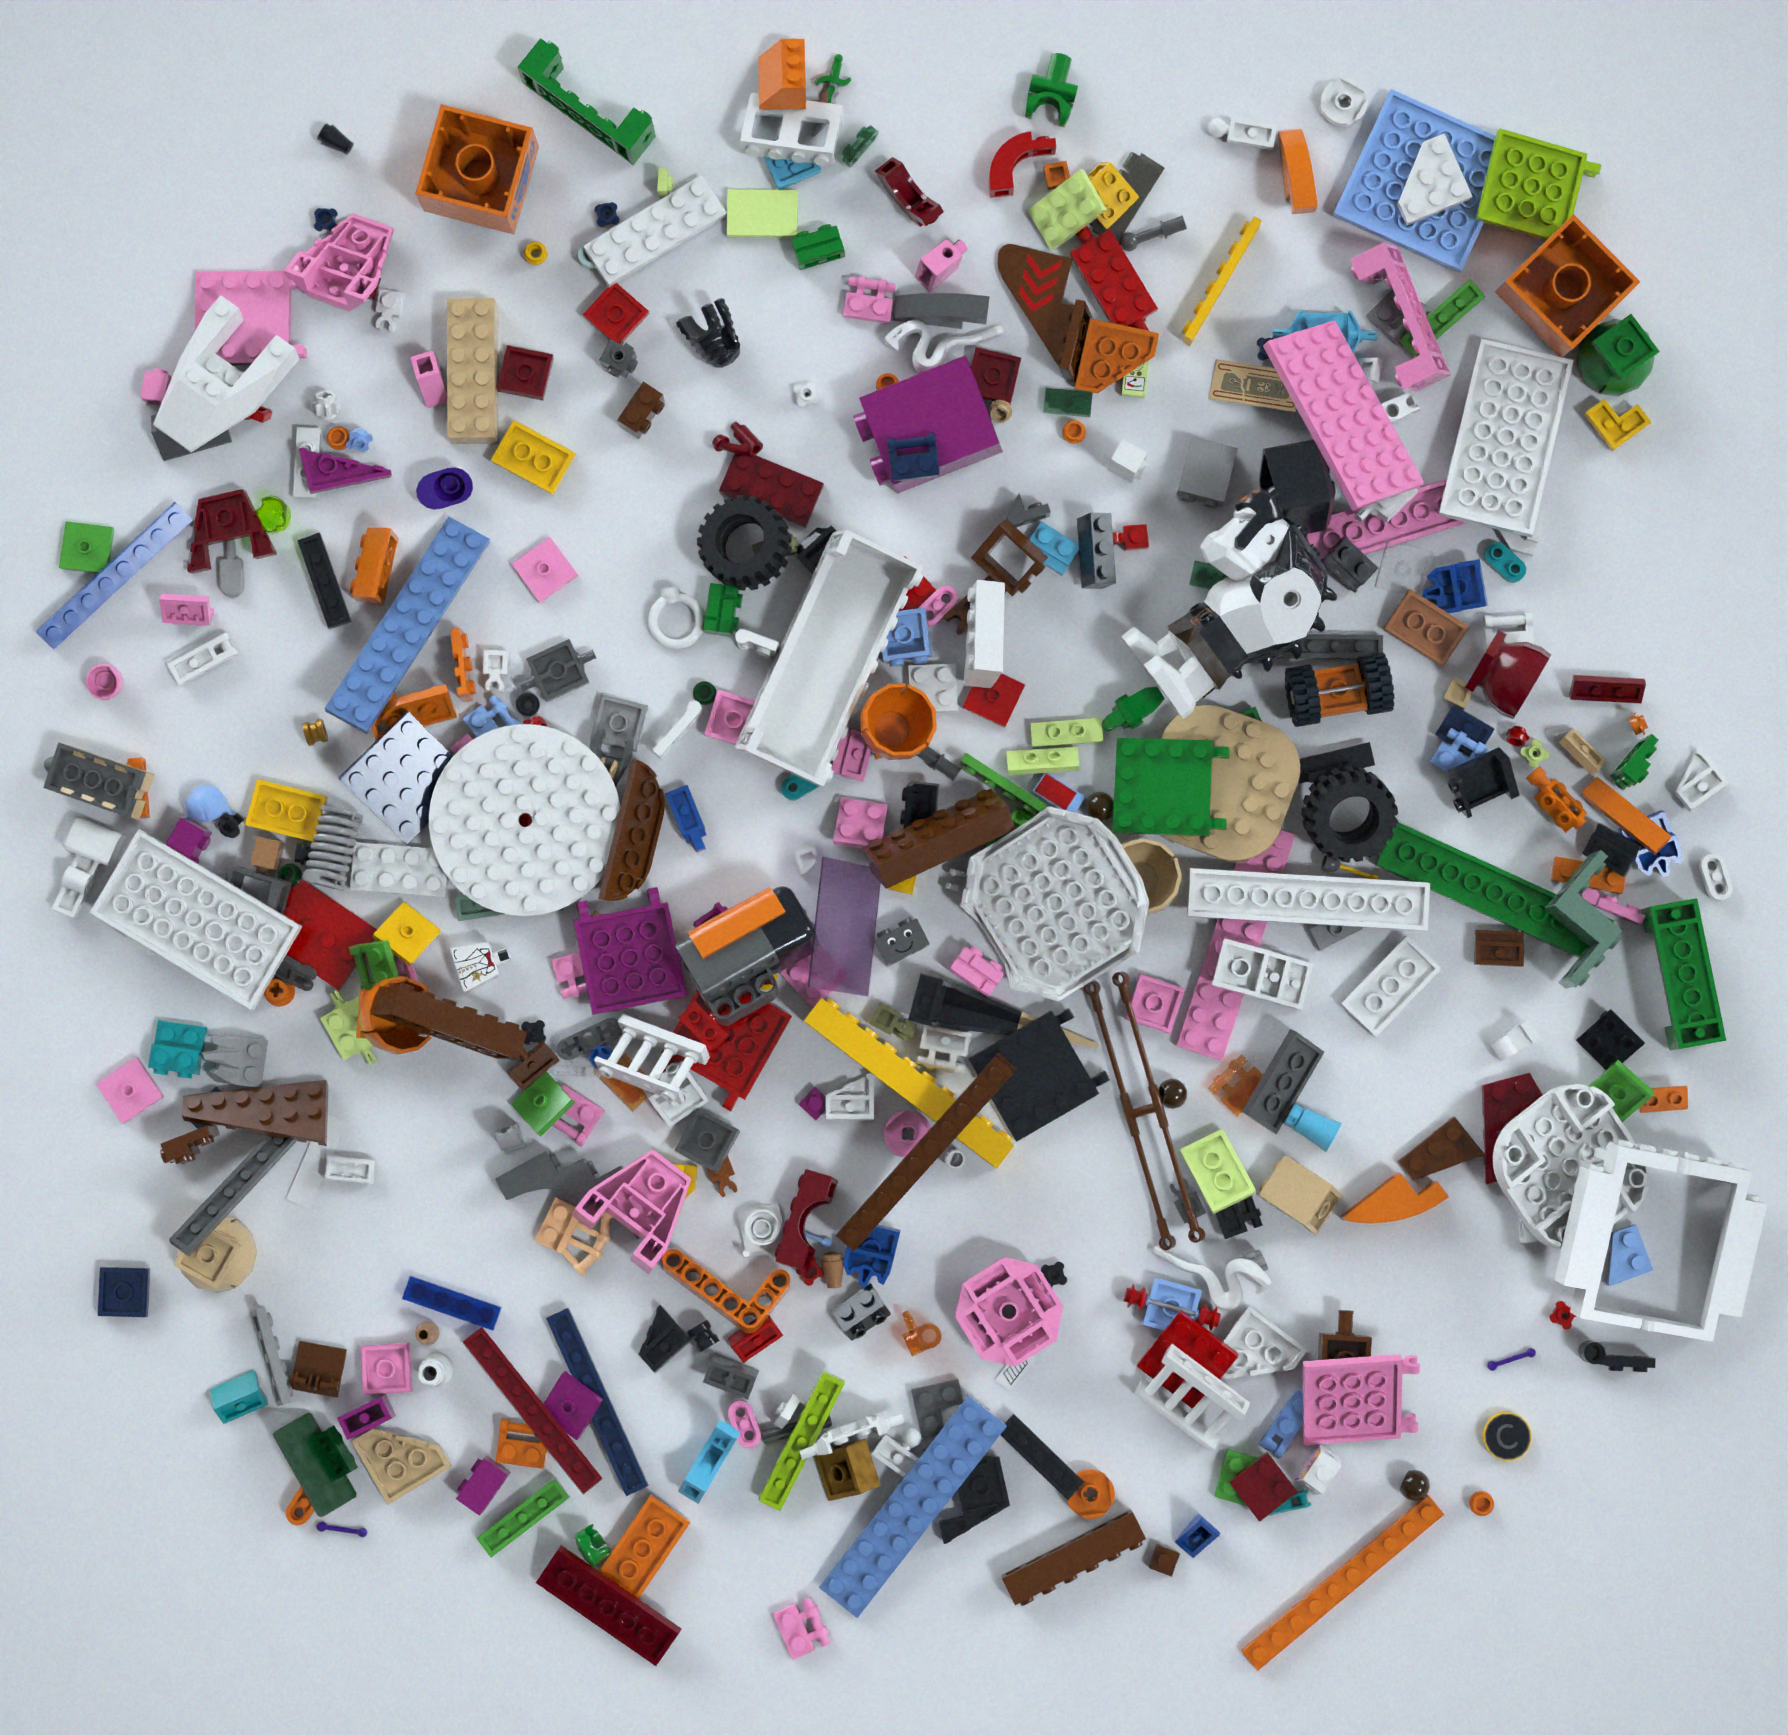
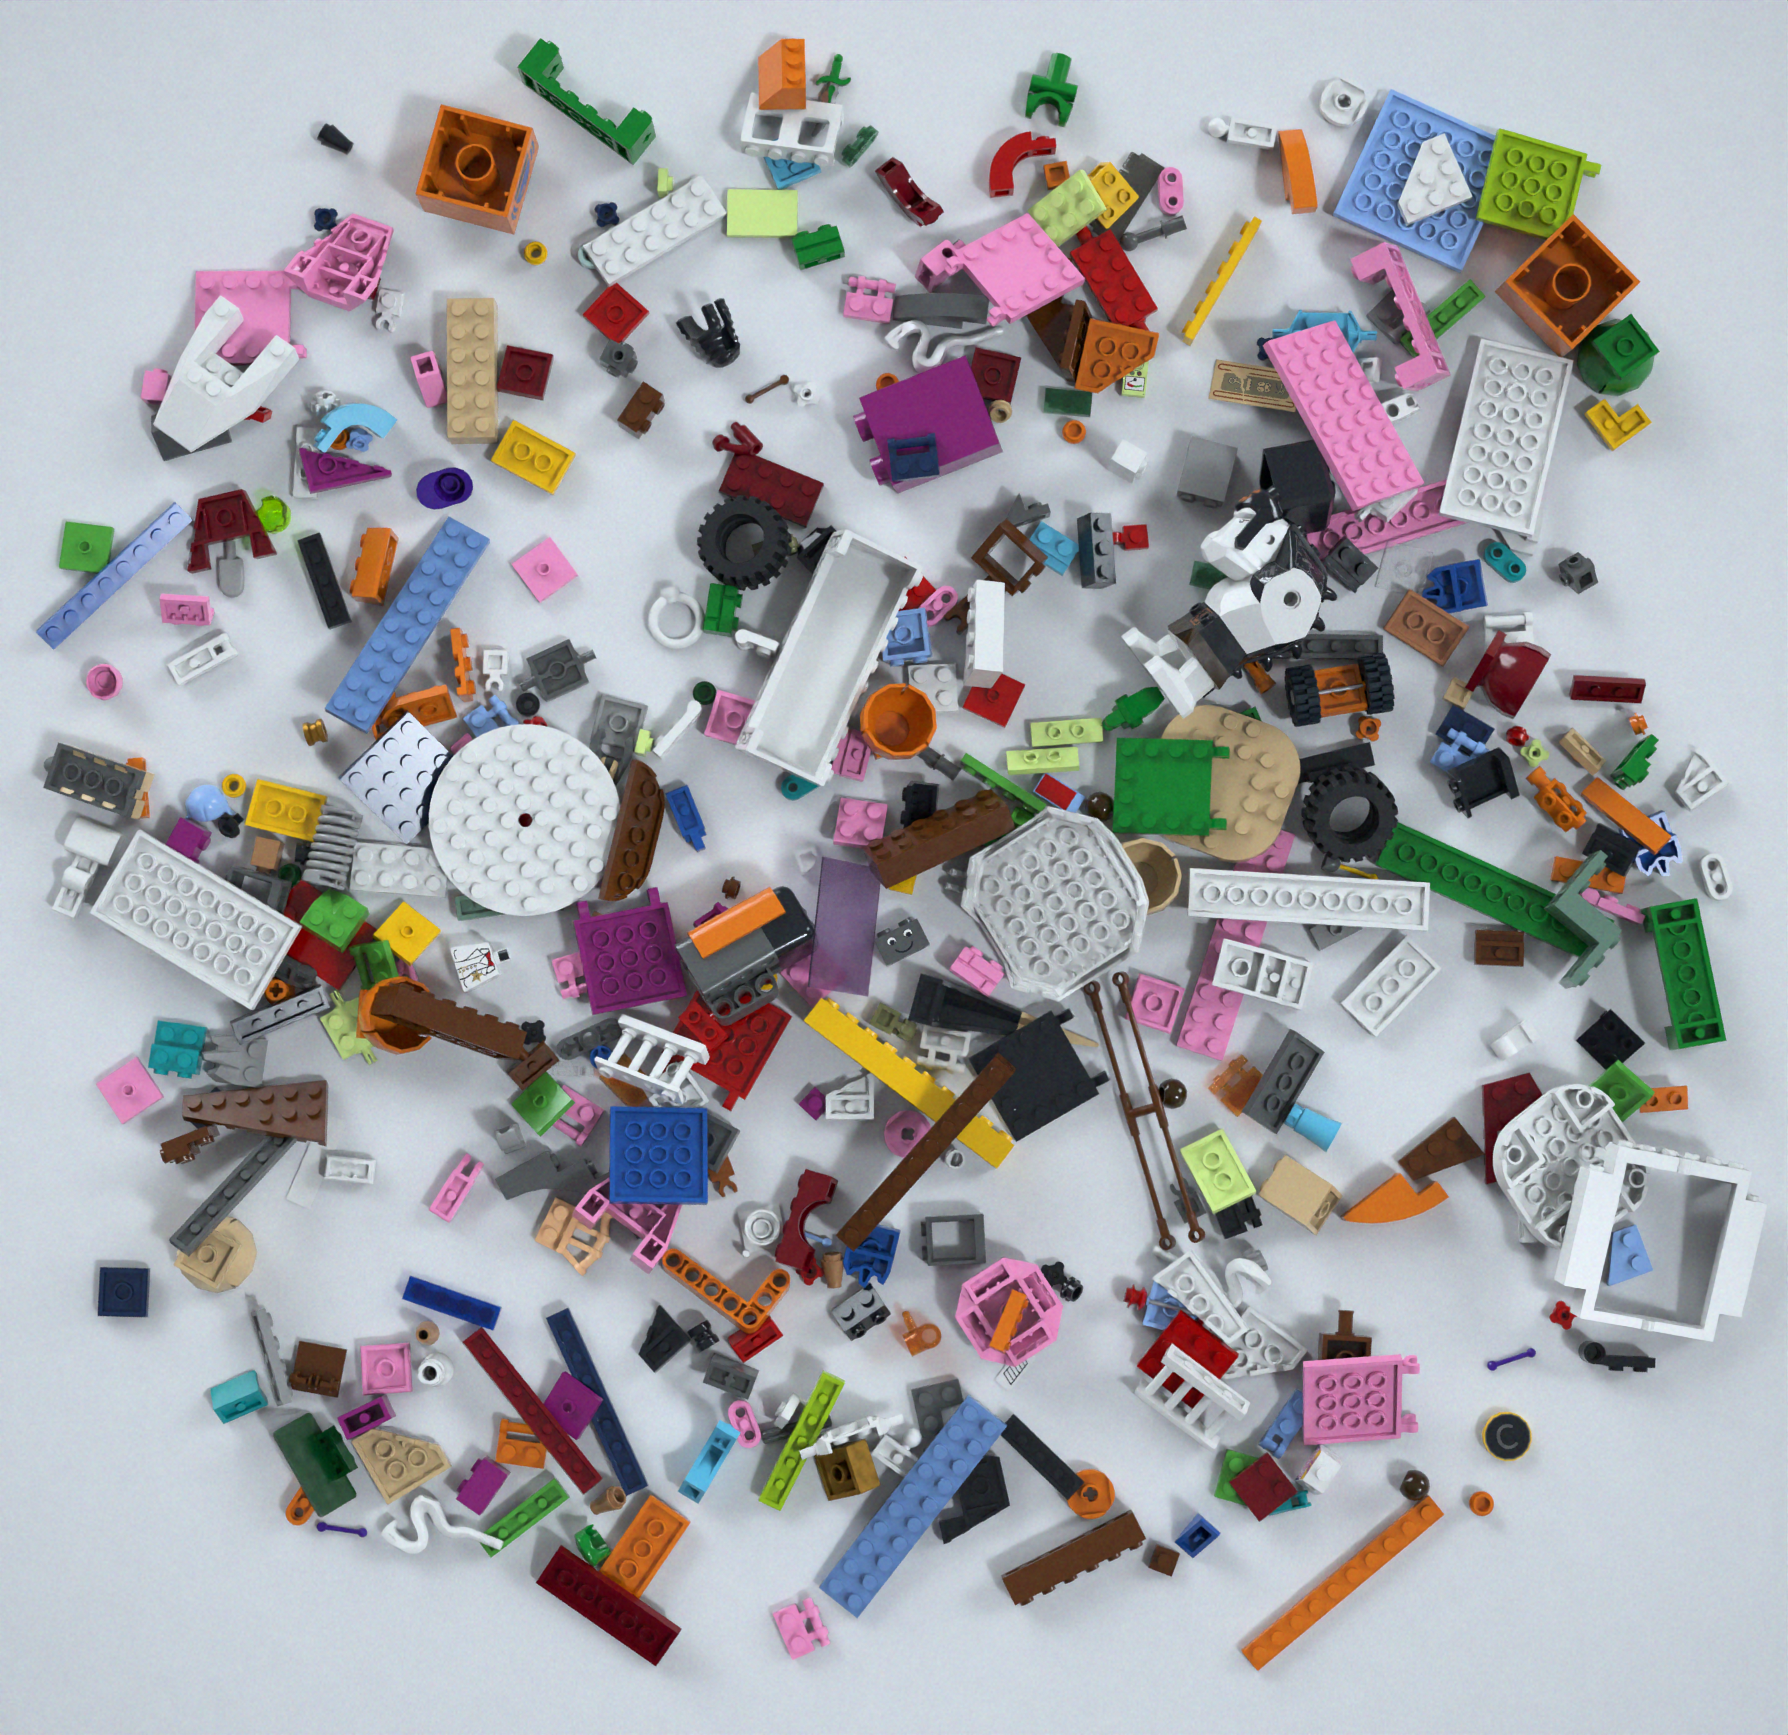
none -> yellow plate [222,774,246,798]
none -> plate [230,984,330,1045]
none -> bright green slope [300,888,370,953]
none -> medium azure arch [313,403,397,453]
none -> white animal [381,1495,504,1554]
none -> bright pink hinge [429,1153,484,1223]
none -> medium nougat cone [590,1486,626,1515]
none -> blue plate [609,1106,708,1205]
none -> yellowish green plate [635,729,654,757]
none -> reddish brown plate [722,876,741,899]
none -> reddish brown hinge [745,375,789,404]
none -> dark grey window [921,1214,986,1266]
none -> bright pink plate [944,213,1085,326]
none -> orange piece [989,1289,1029,1354]
none -> black plate [1060,1277,1083,1302]
none -> white wing [1152,1249,1249,1344]
none -> bright pink plate [1158,167,1184,216]
none -> orange pin [1243,661,1276,694]
none -> orange plate [1355,716,1381,742]
none -> dark grey brick [1558,552,1598,594]

